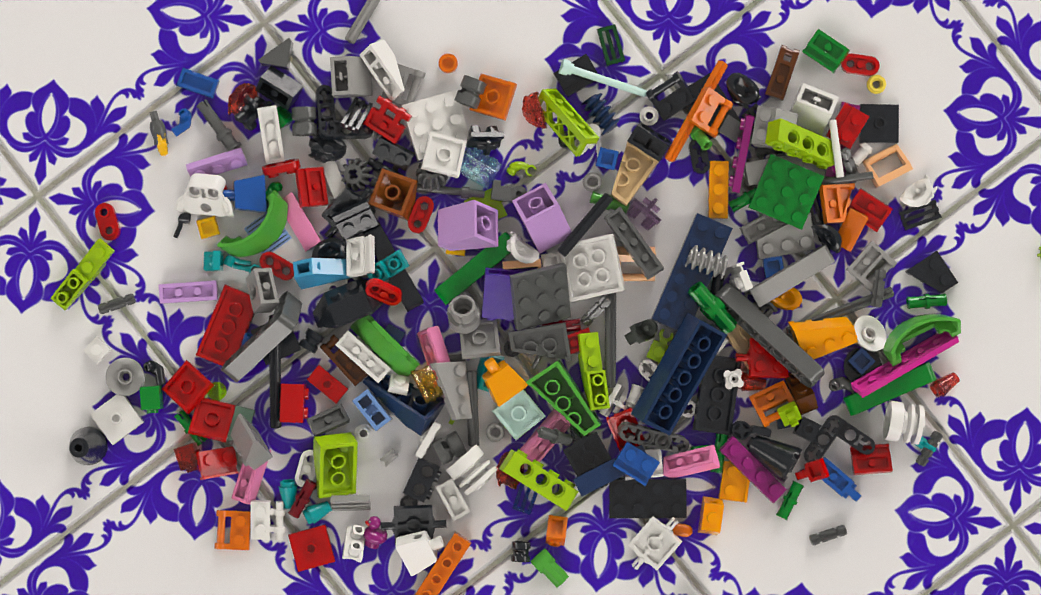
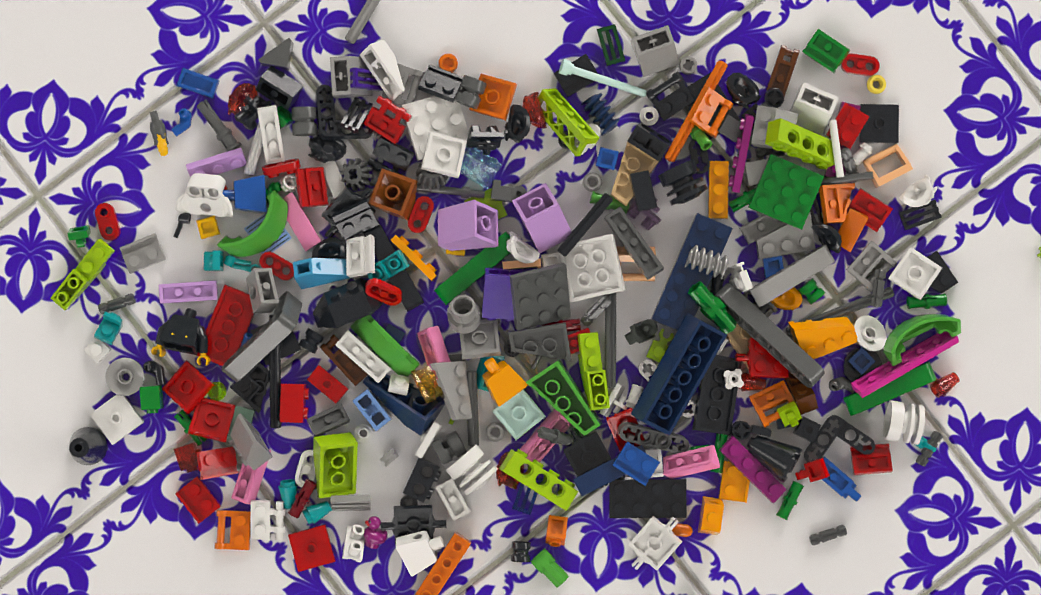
lime arm [506,161,537,177] -> none
none -> green tile [67,225,91,248]
none -> teal bracket [94,312,122,345]
none -> light grey plate [119,233,166,274]
none -> black torso [151,308,210,366]
none -> red plate [175,476,221,524]
none -> black slope [230,362,270,413]
none -> white axle [244,122,263,176]
none -> white plate [280,174,297,193]
none -> dark purple tile [350,68,383,91]
none -> light orange plate [391,235,437,281]
none -> plate [418,64,463,103]
none -> black hat [504,104,531,143]
none -> black tile [629,170,657,212]
none -> light grey slope [631,25,679,77]
none -> black wheel [658,159,708,206]
none -> light grey bush [679,56,697,75]
none -> black wheel [764,87,784,108]
none -> green wheel [798,278,825,305]
none -> white plate [888,247,942,300]

